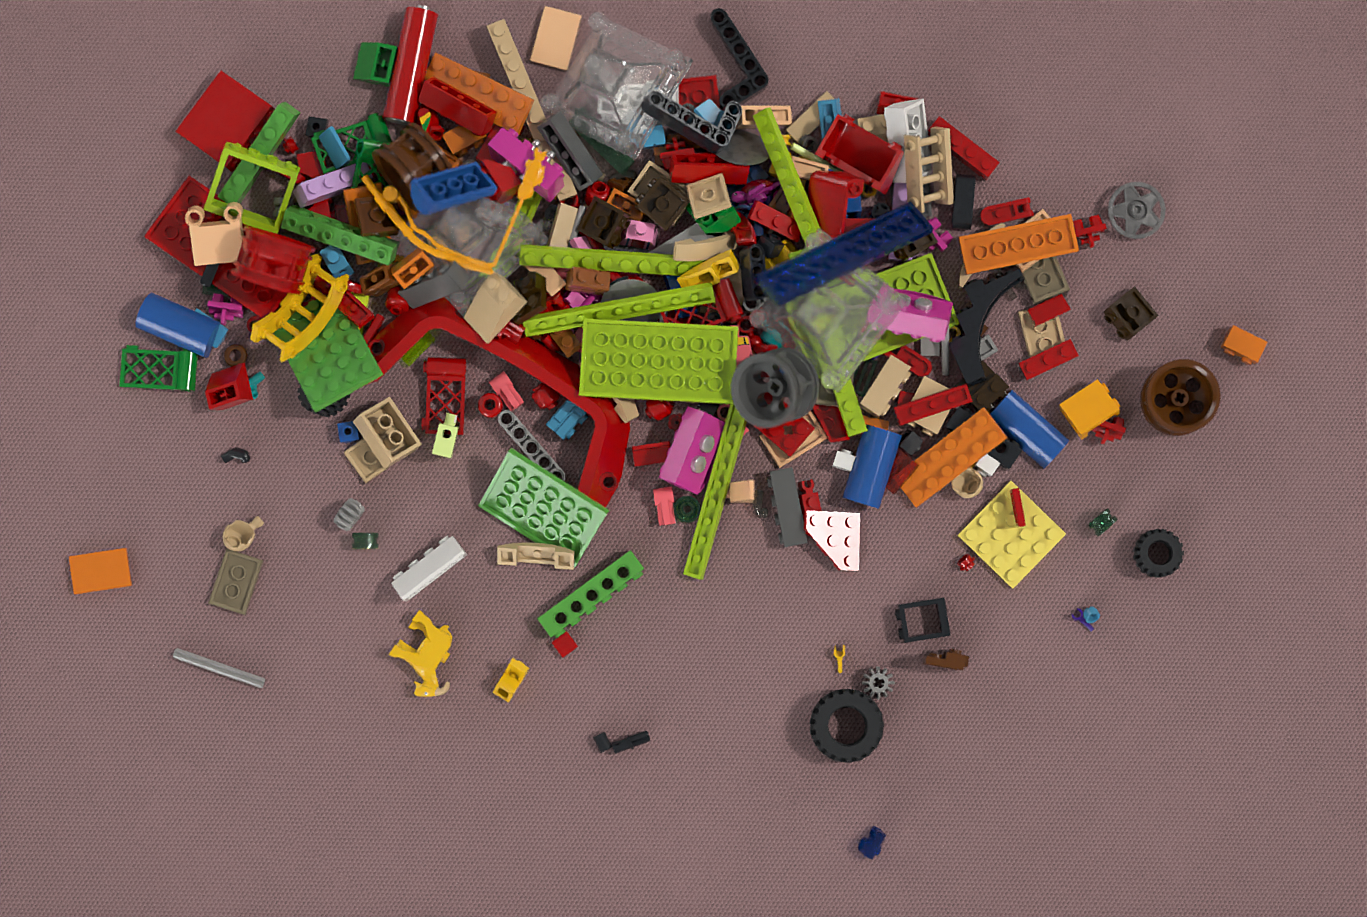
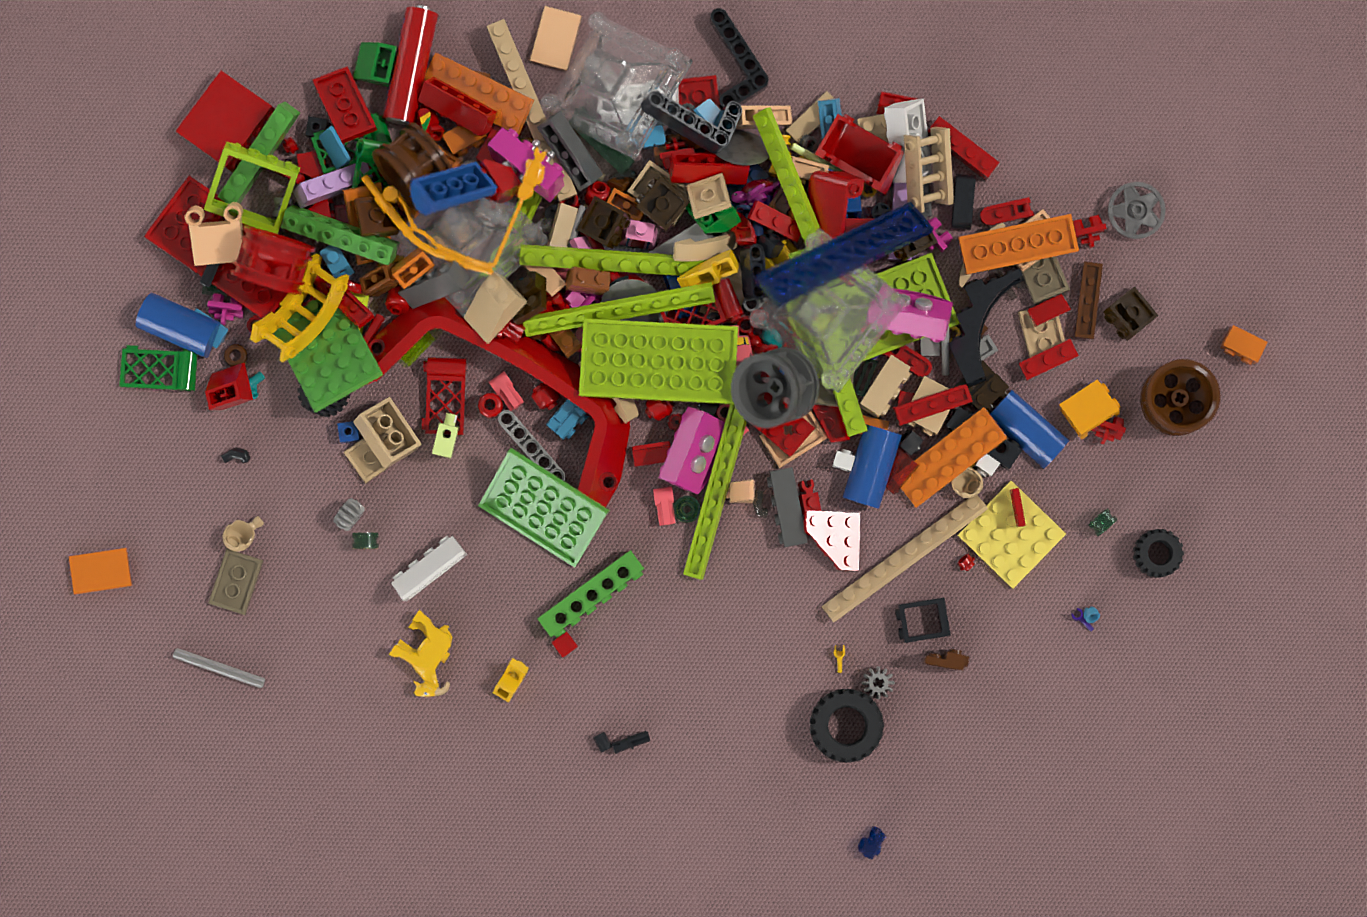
tan slope [497,543,574,570] -> none
none -> red plate [312,66,377,144]
none -> tan plate [821,495,988,623]
none -> reddish brown plate [1074,261,1103,340]

